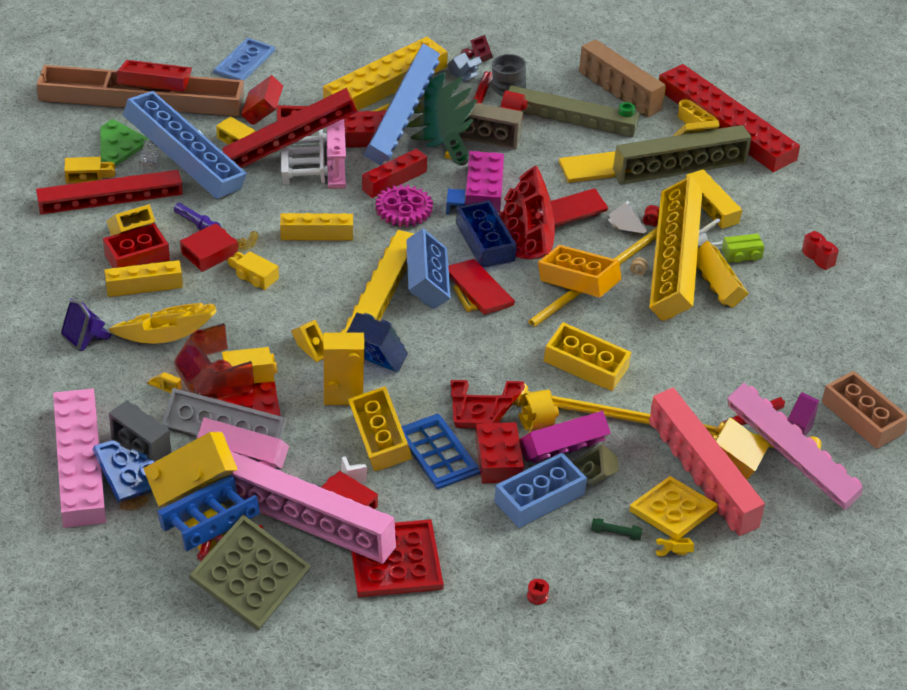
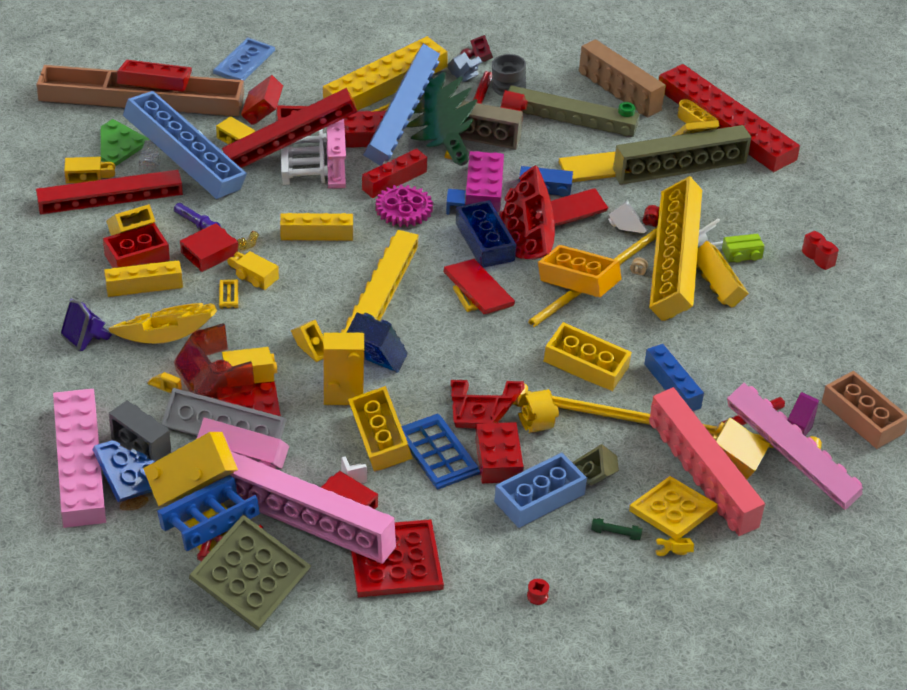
medium blue brick [406,228,451,308] -> none
dark pink brick [519,411,611,464] -> none
yellow brick [685,170,742,229] -> none
none -> yellow tile [219,279,238,309]
none -> blue brick [519,166,573,196]
none -> blue brick [644,344,704,411]

